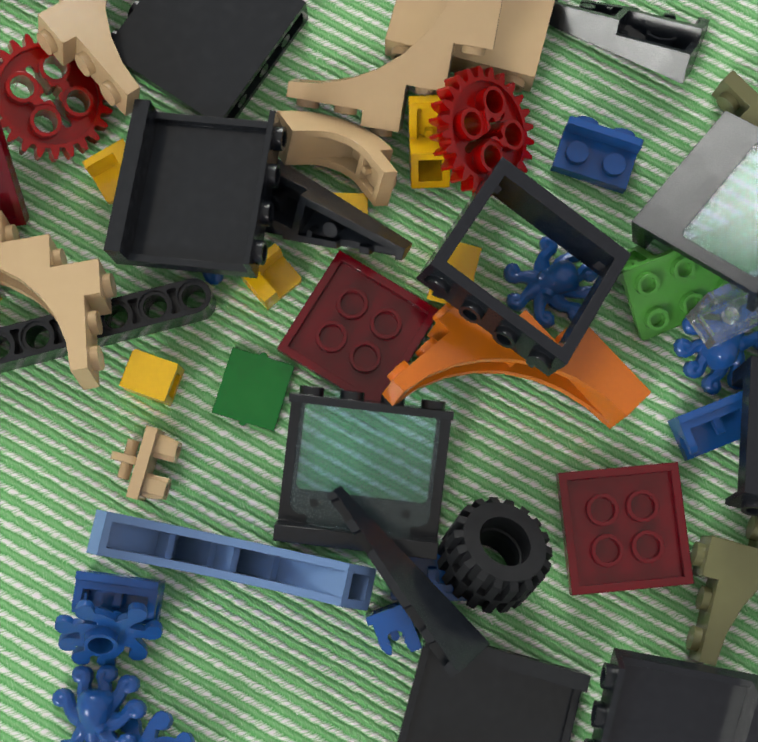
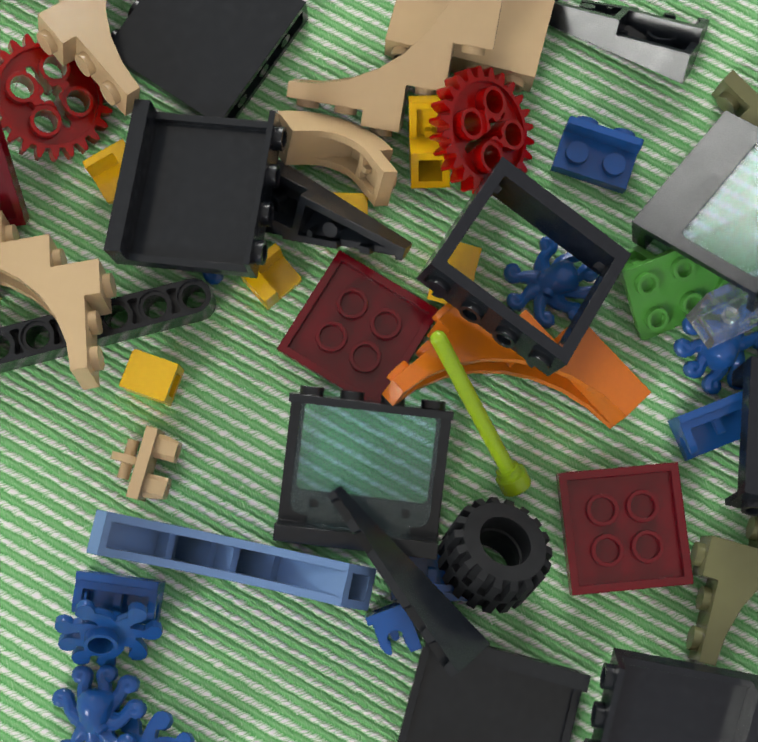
green piece [212,347,295,432] -> none
none -> lime piece [430,330,531,497]

